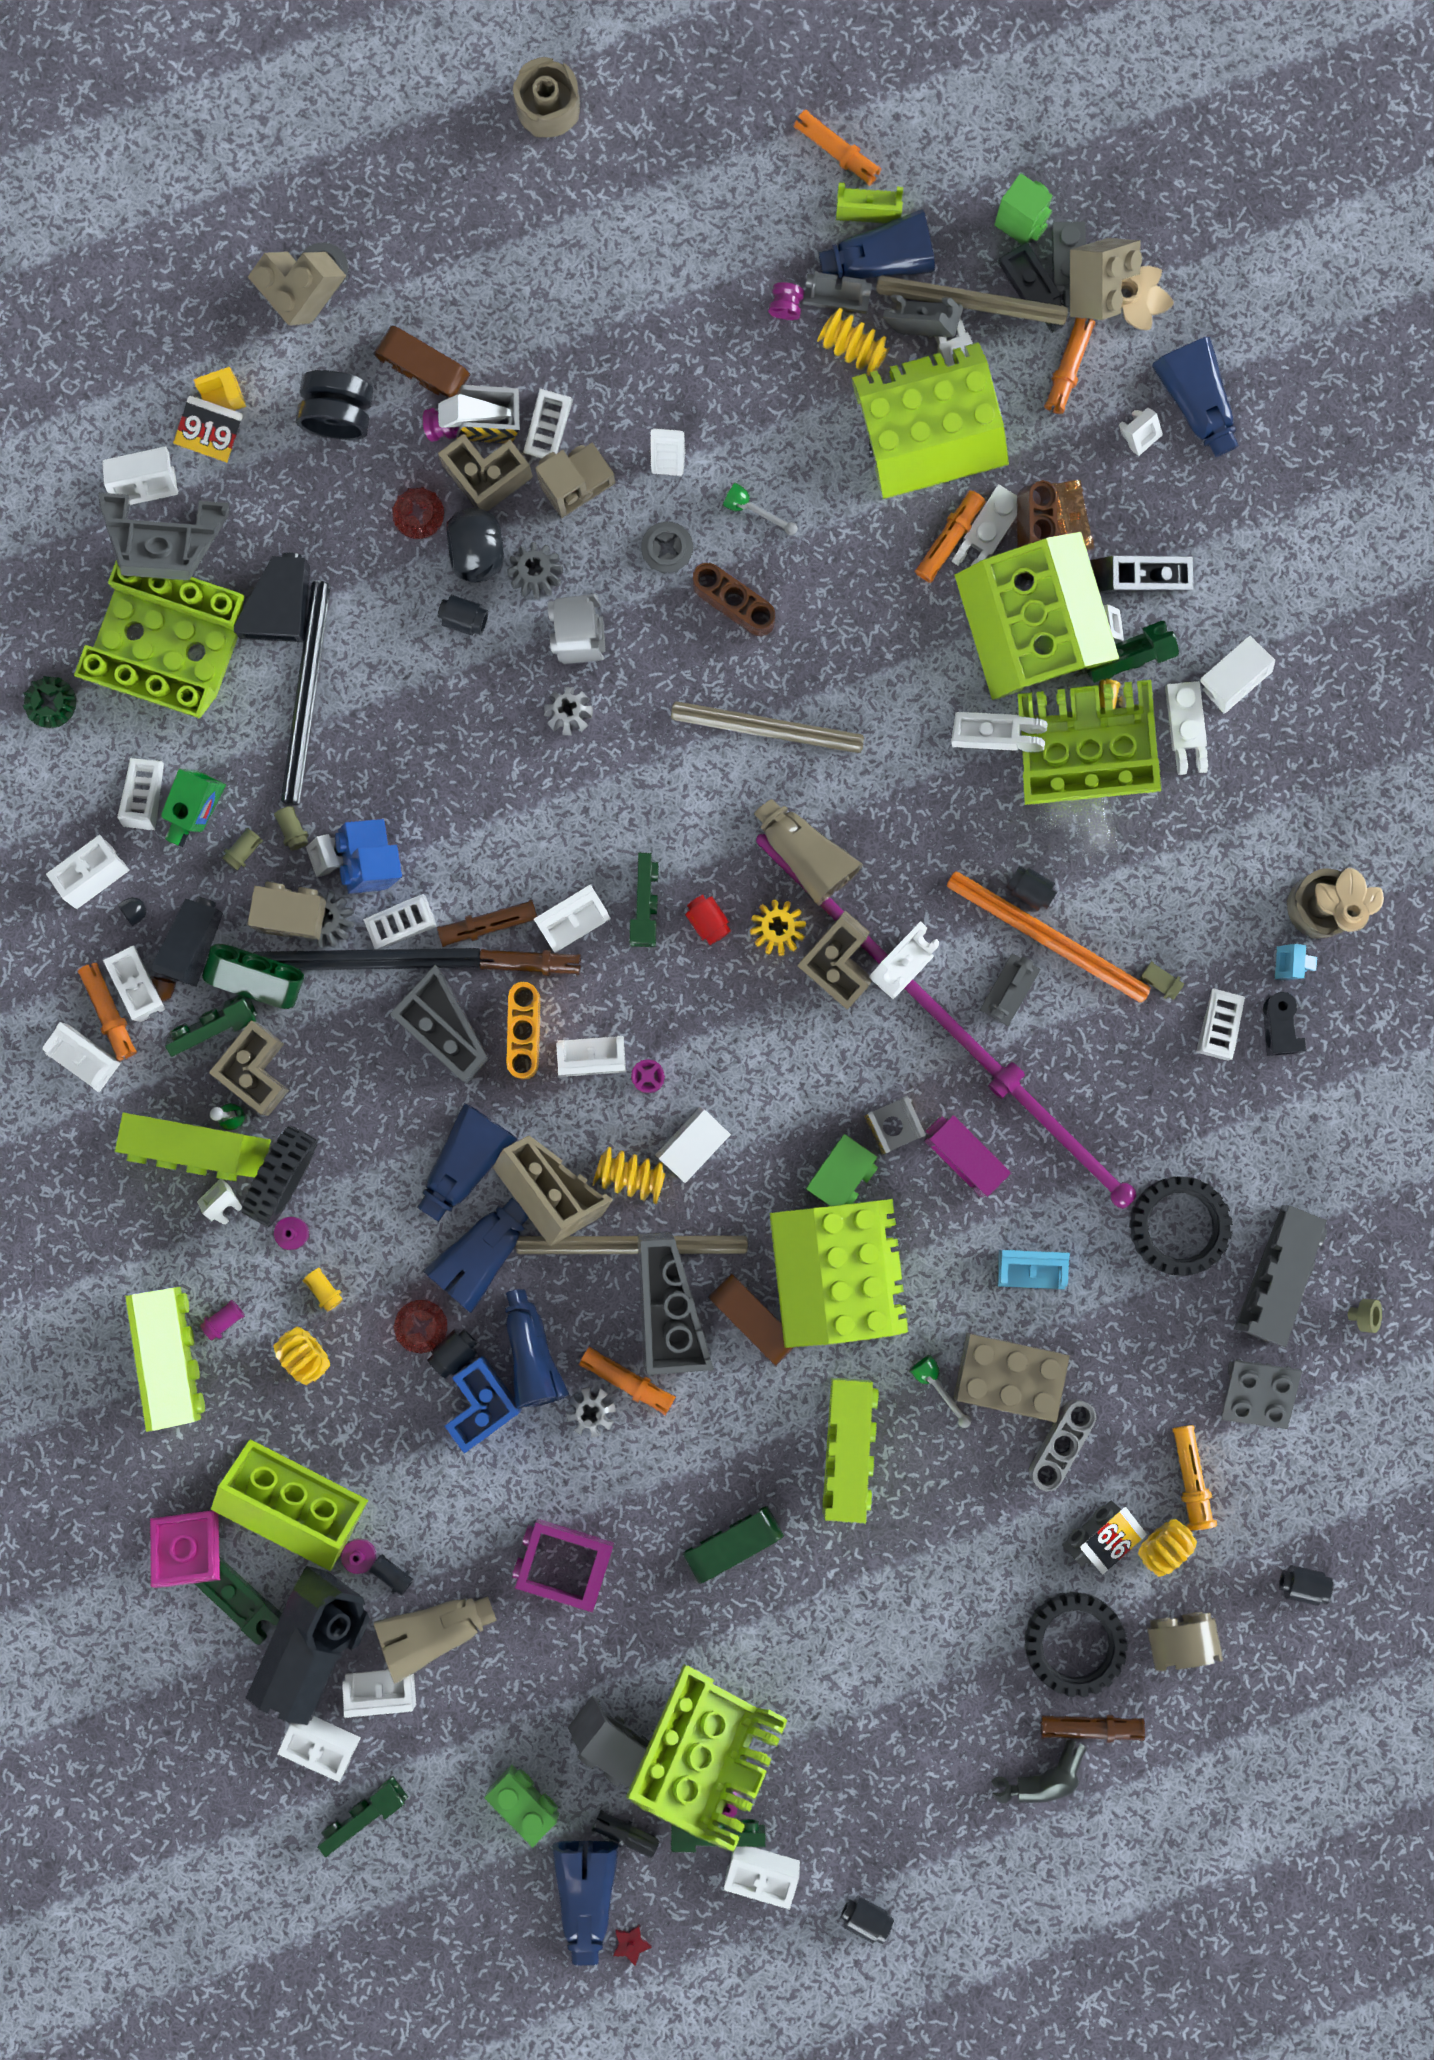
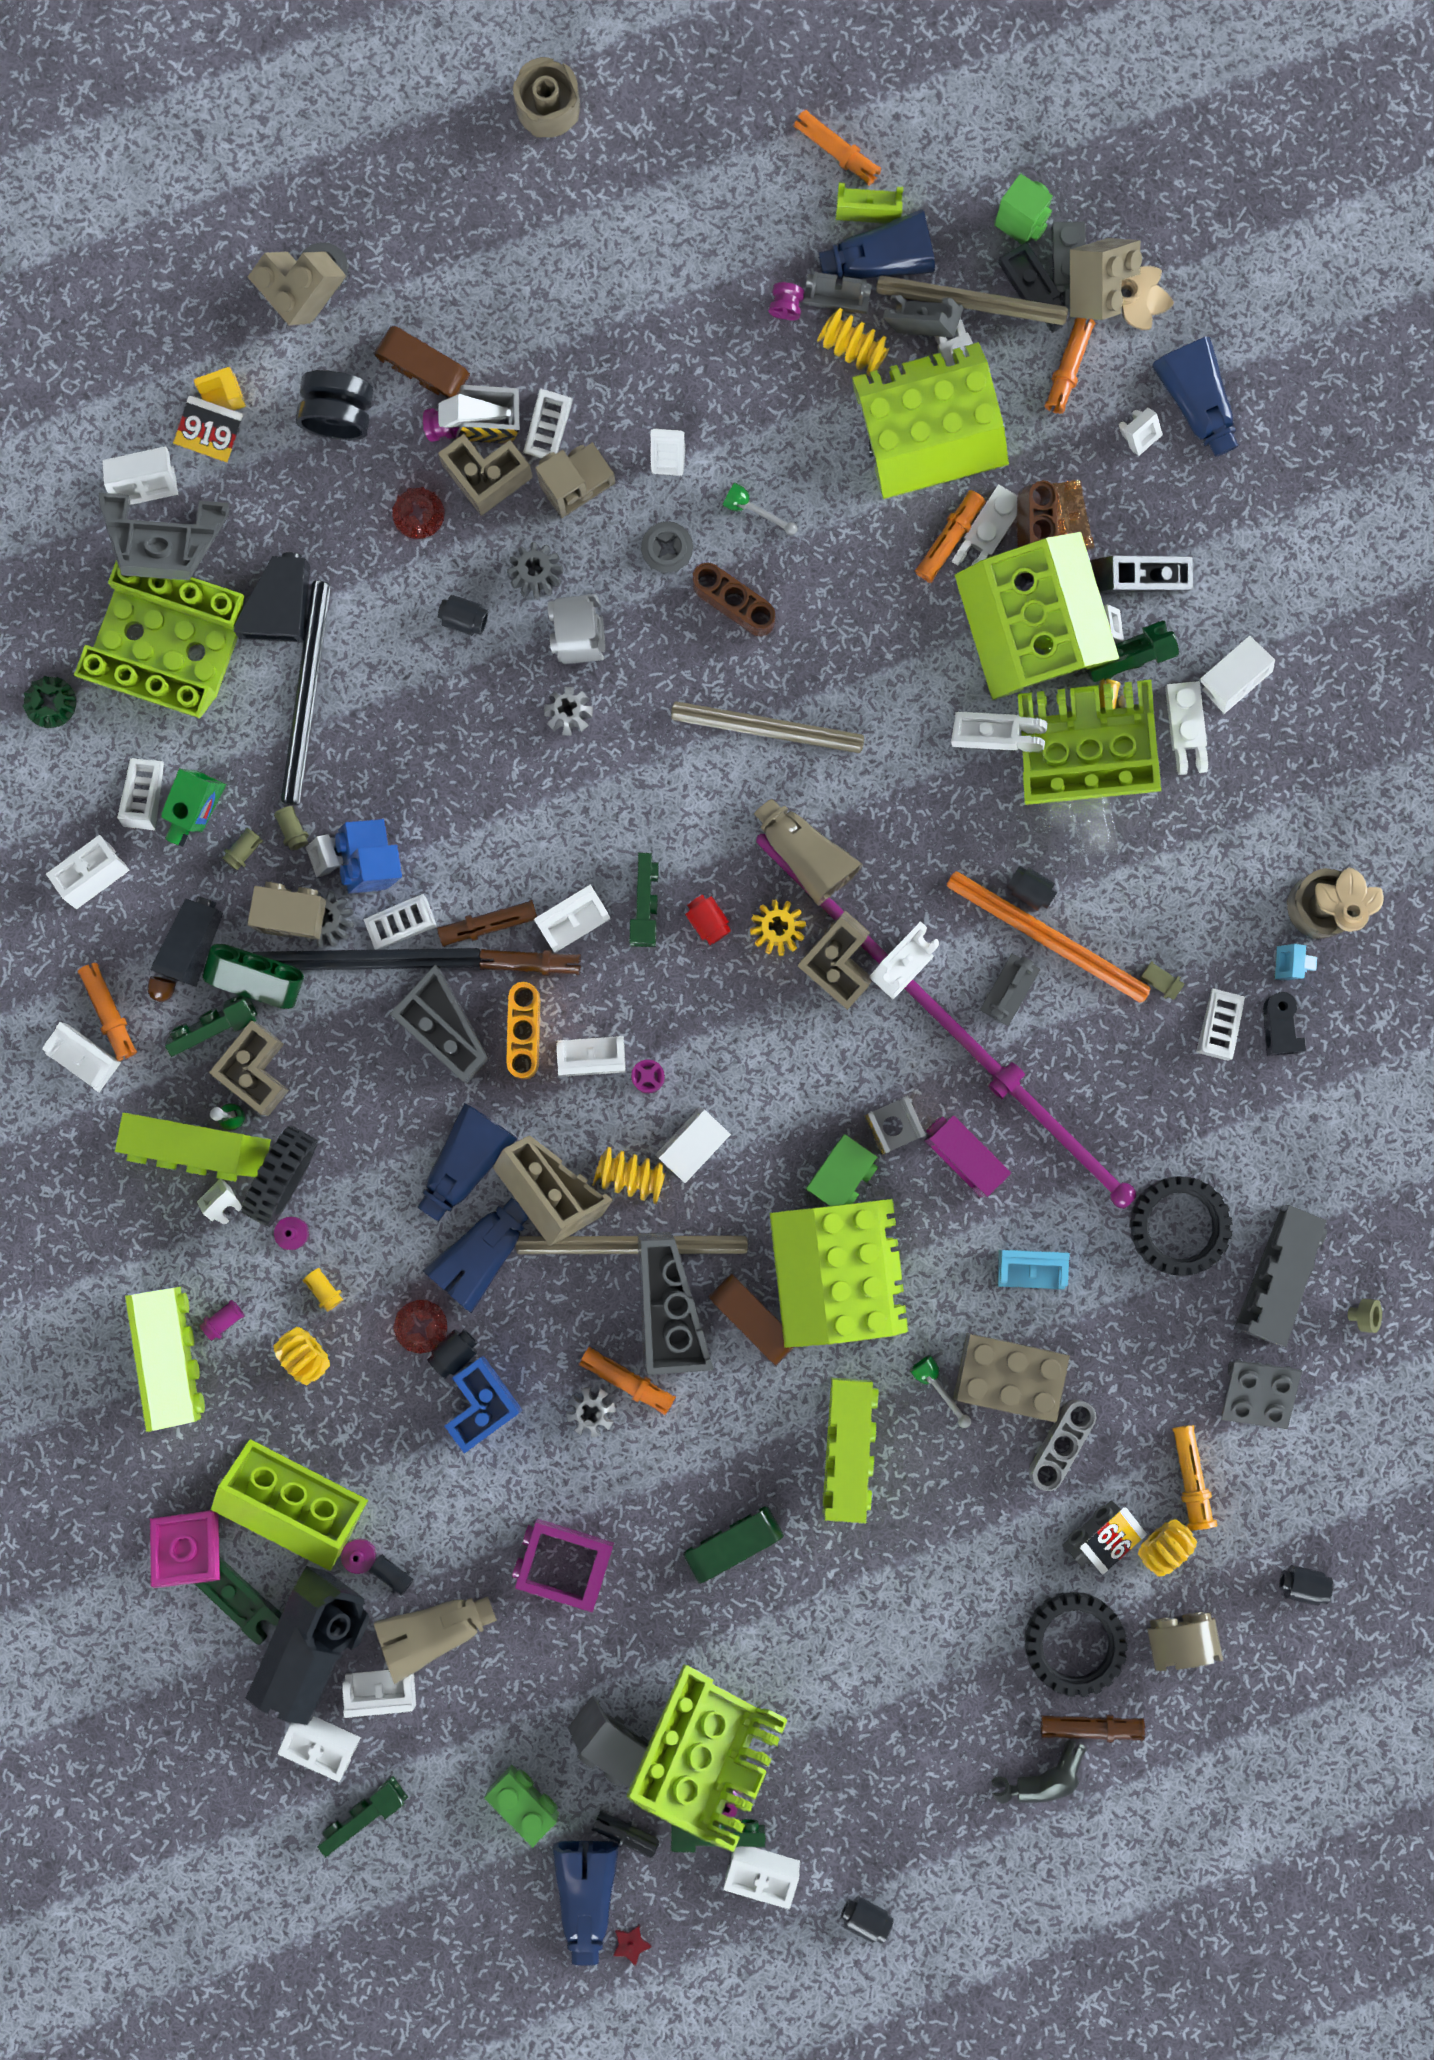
white hinge [103,946,165,1022] -> none
black hinge [117,897,146,927] -> none
black piece [446,508,504,583] -> none
dark blue piece [505,1289,570,1408] -> none

